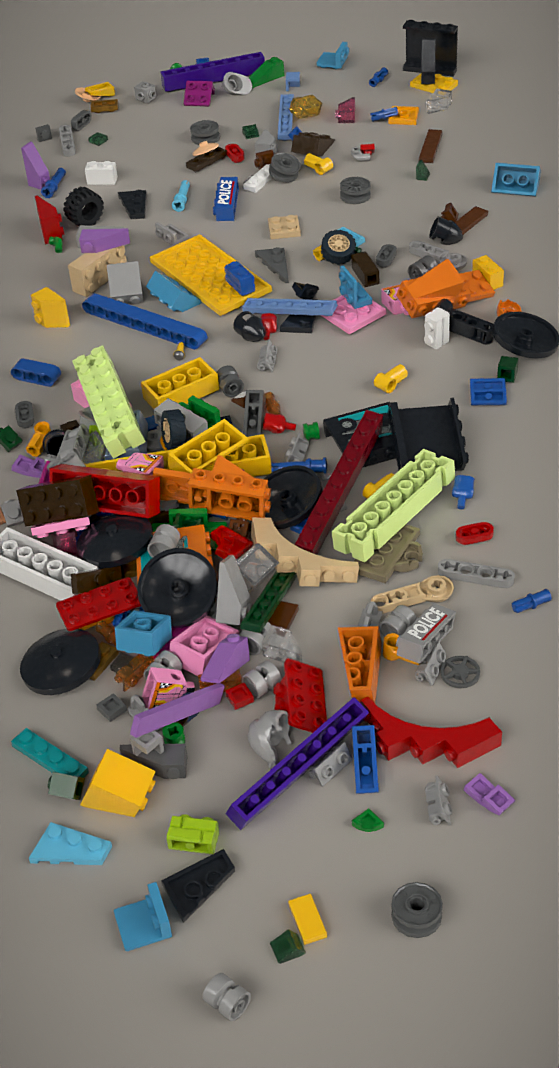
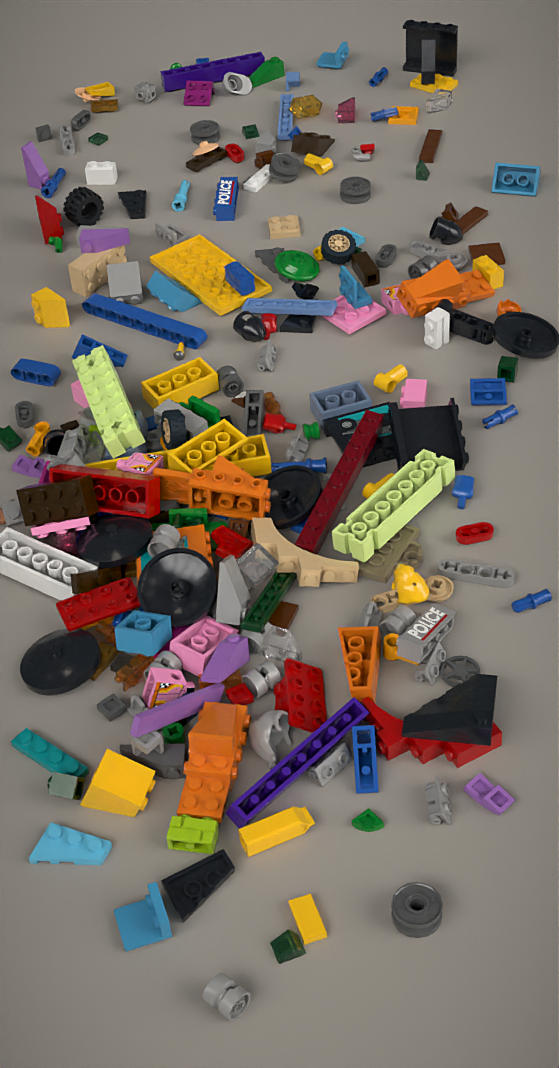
none -> blue slope [72,334,127,367]
none -> orange wedge [176,702,251,823]
none -> yellow piece [238,806,315,857]
none -> green piece [274,250,320,282]
none -> sand blue brick [310,380,372,430]
none -> yellow piece [391,564,429,604]
none -> bright pink brick [400,379,427,409]
none -> black slope [401,674,498,746]
none -> reddish brown tile [468,242,505,265]
none -> blue pin [482,404,518,429]

